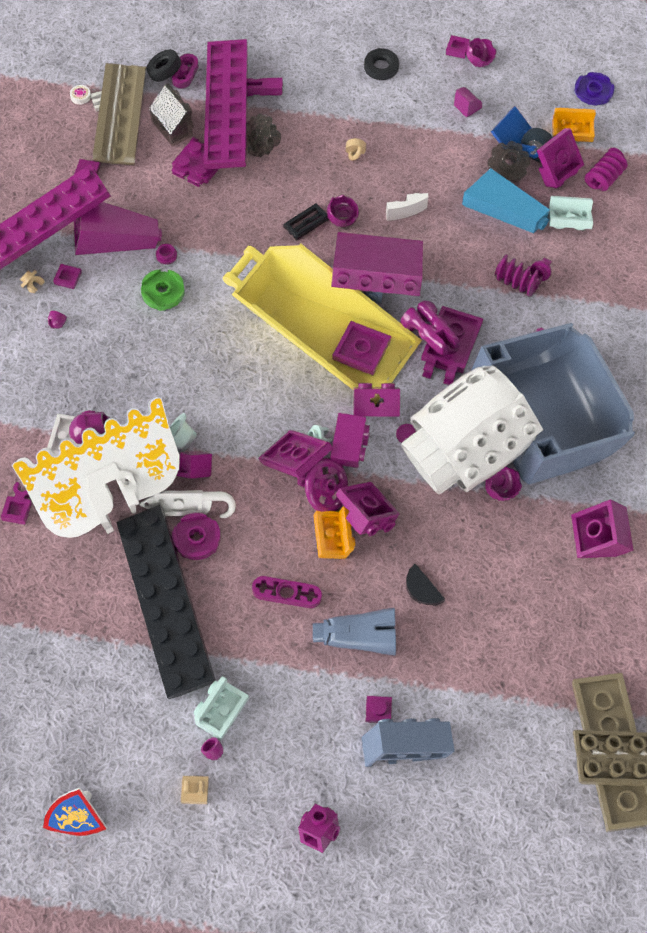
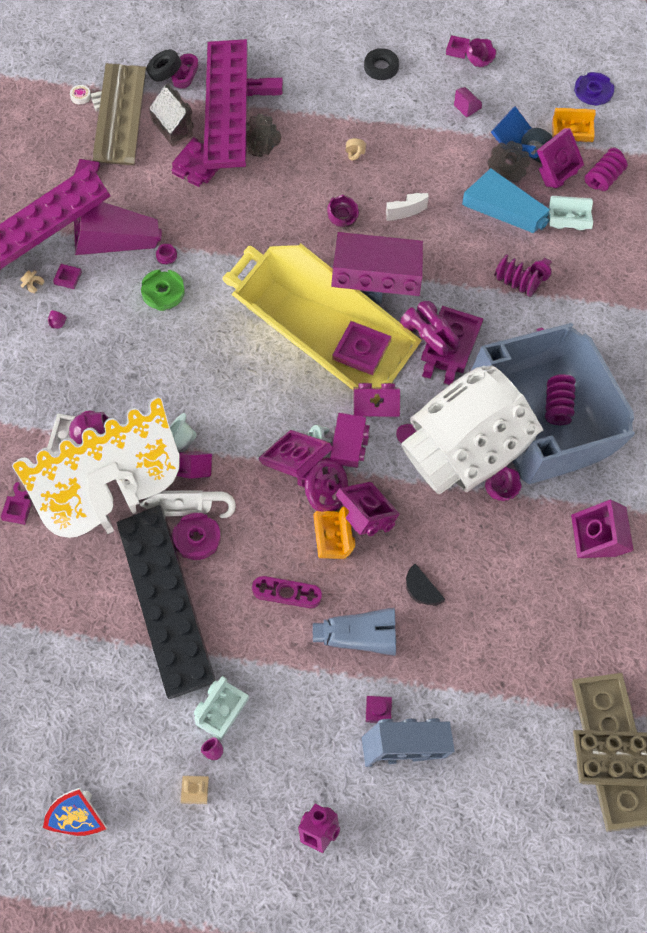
black tile [283,203,329,241] -> none
none -> magenta piece [545,374,576,426]

